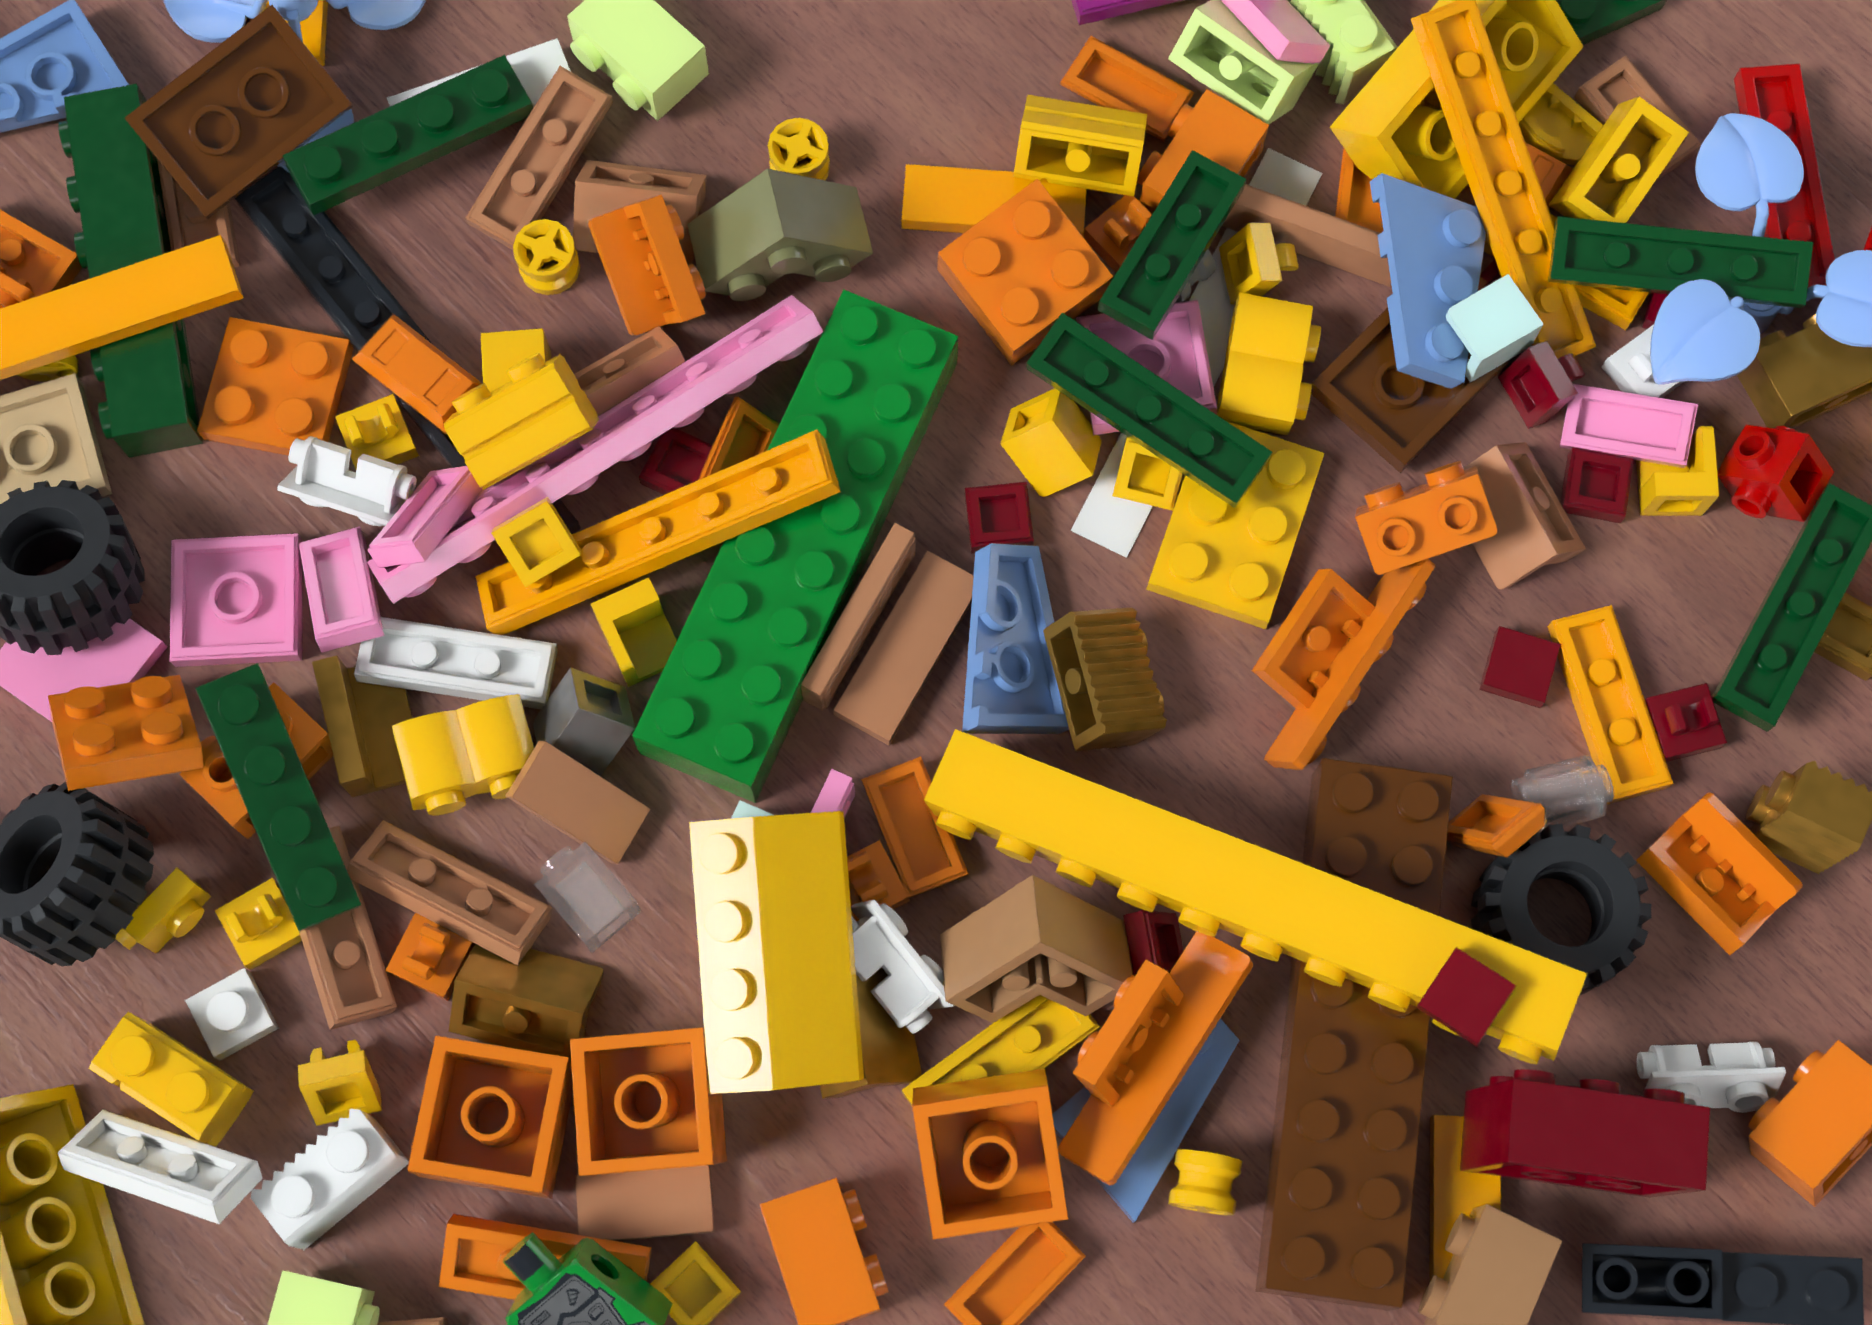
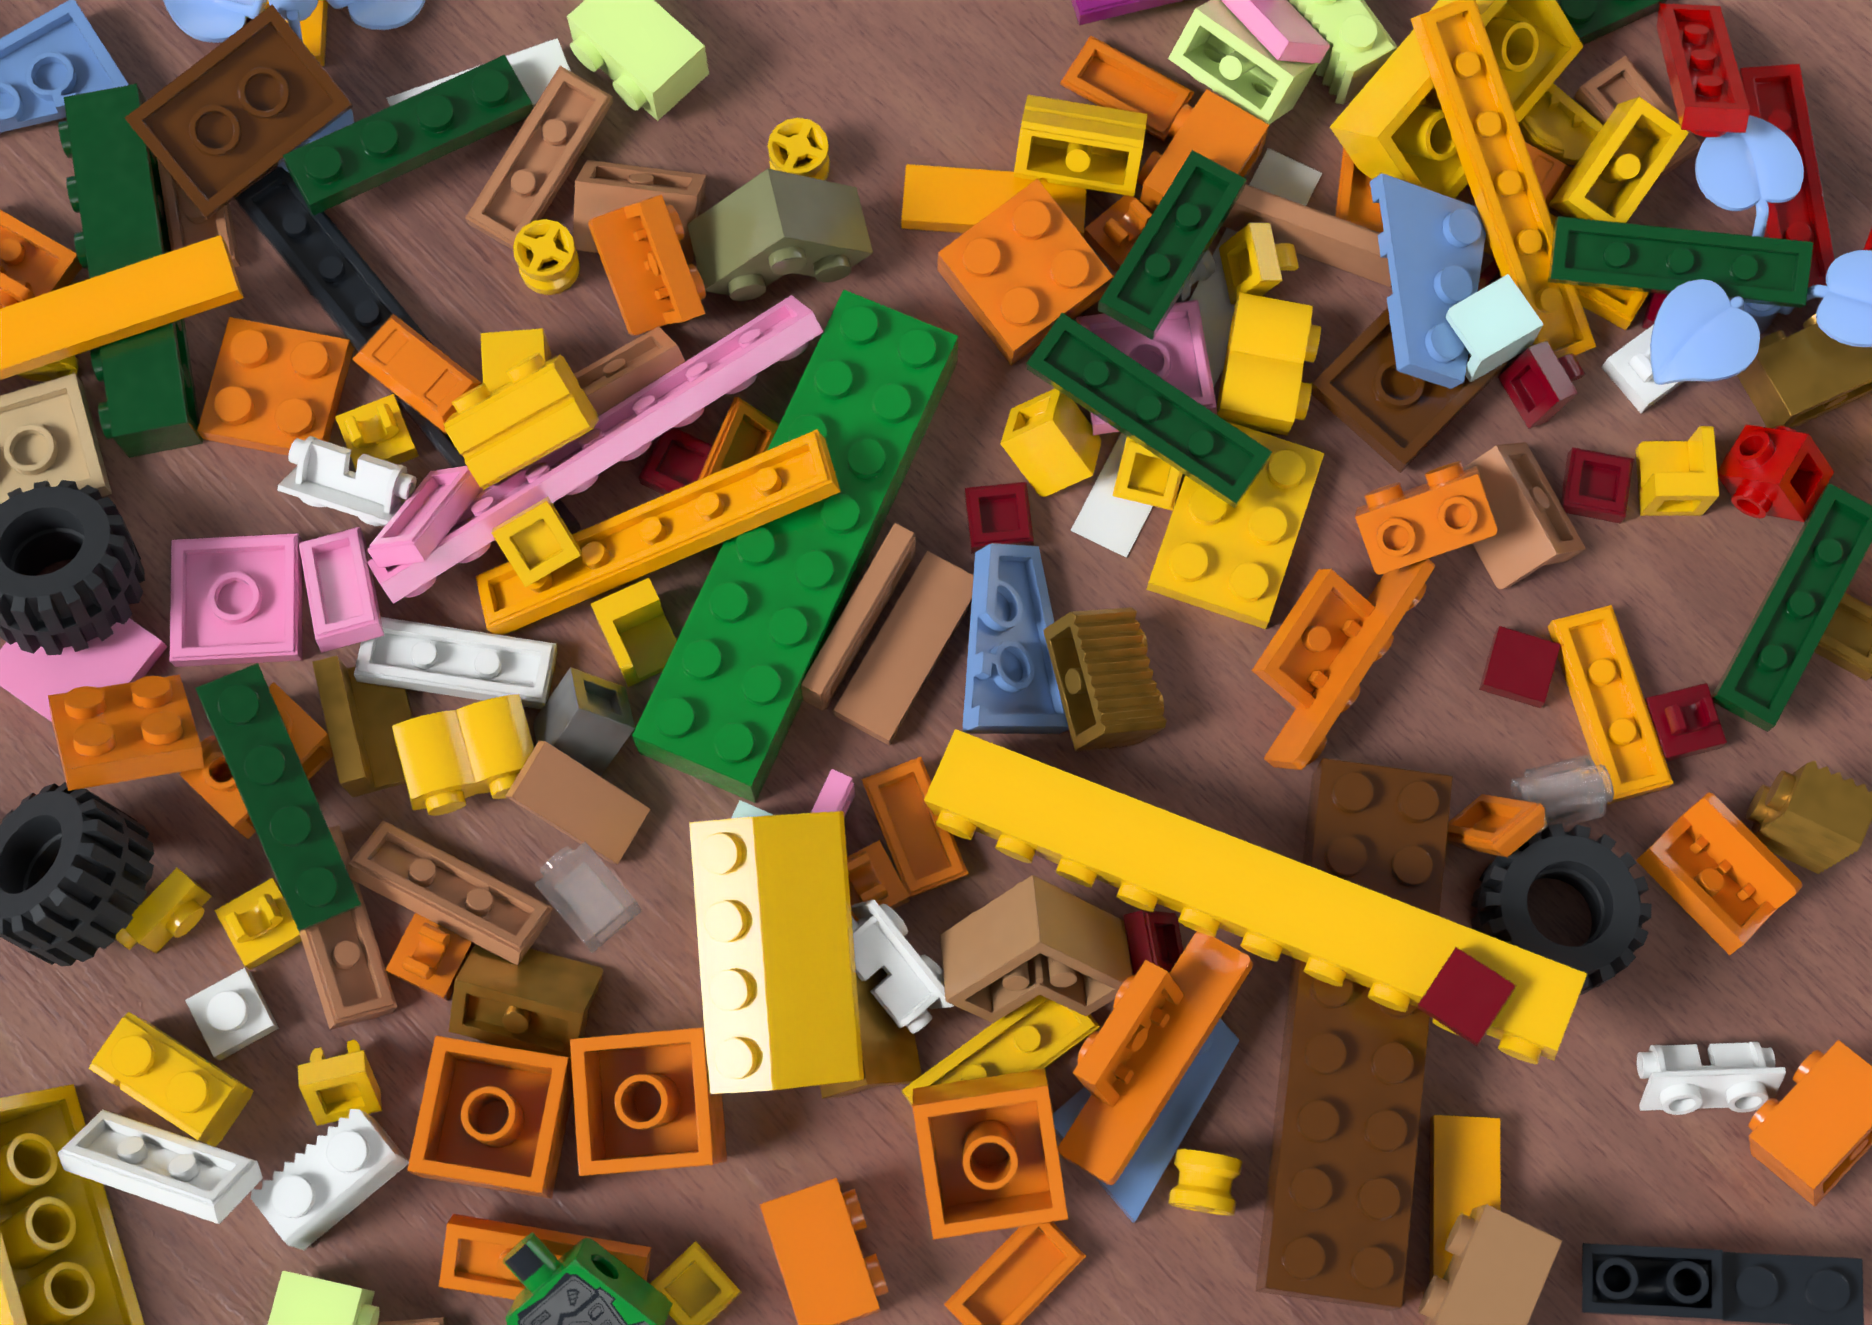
nougat tile [575,1165,715,1241] -> none
dark red brick [1460,1069,1710,1198] -> none
bright pink tile [1560,384,1698,468] -> none
none -> red plate [1656,3,1750,137]

